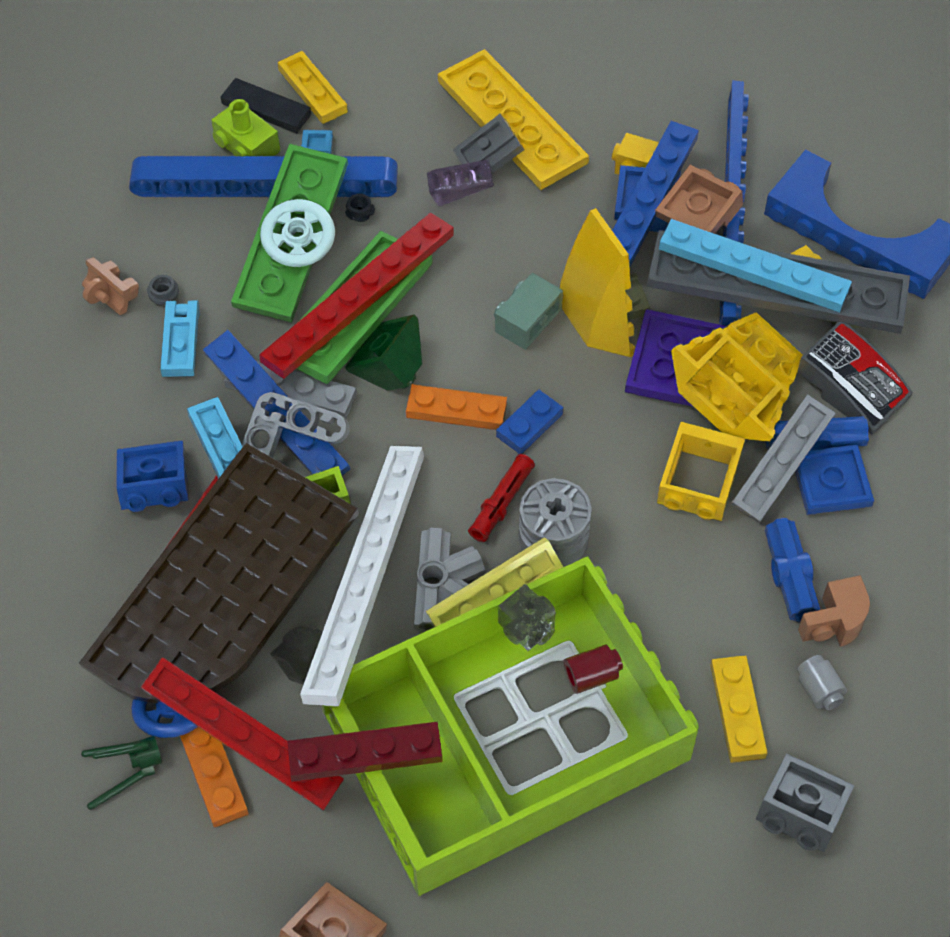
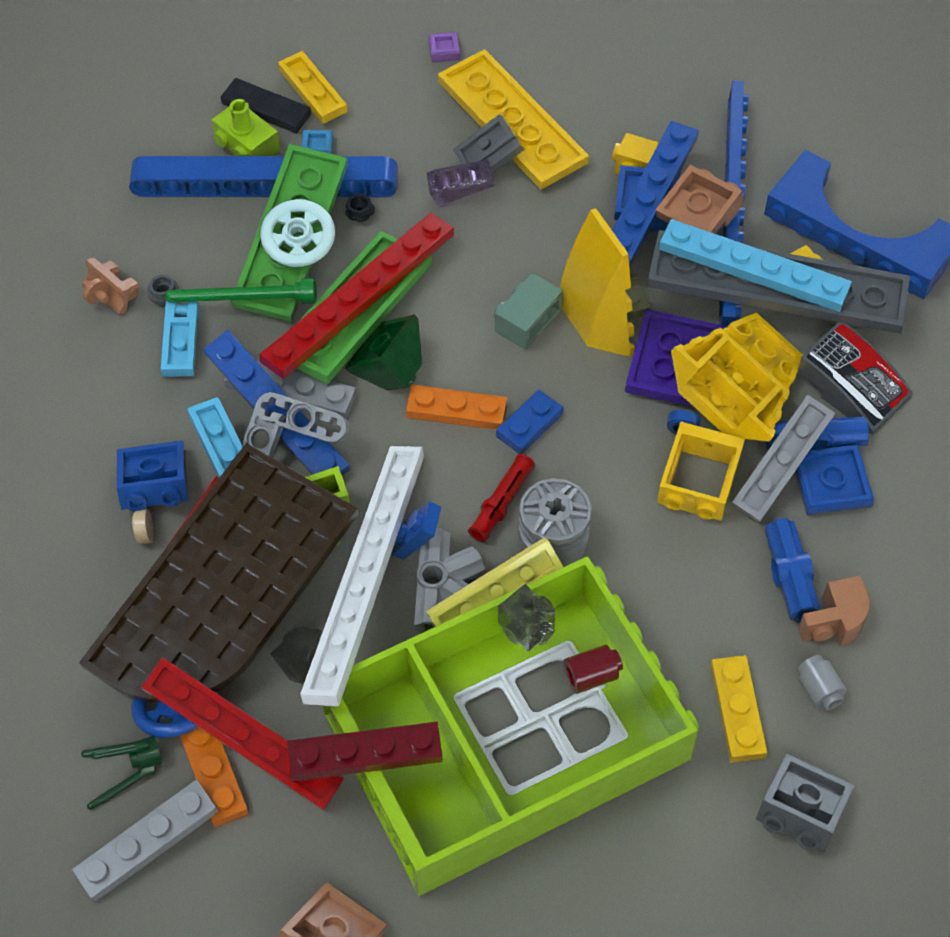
none -> light grey plate [72,779,219,902]
none -> tan tile [132,509,154,544]
none -> green piece [165,278,317,304]
none -> blue plate [392,501,441,560]
none -> medium lavender tile [429,32,460,62]
none -> blue tile [667,410,701,434]

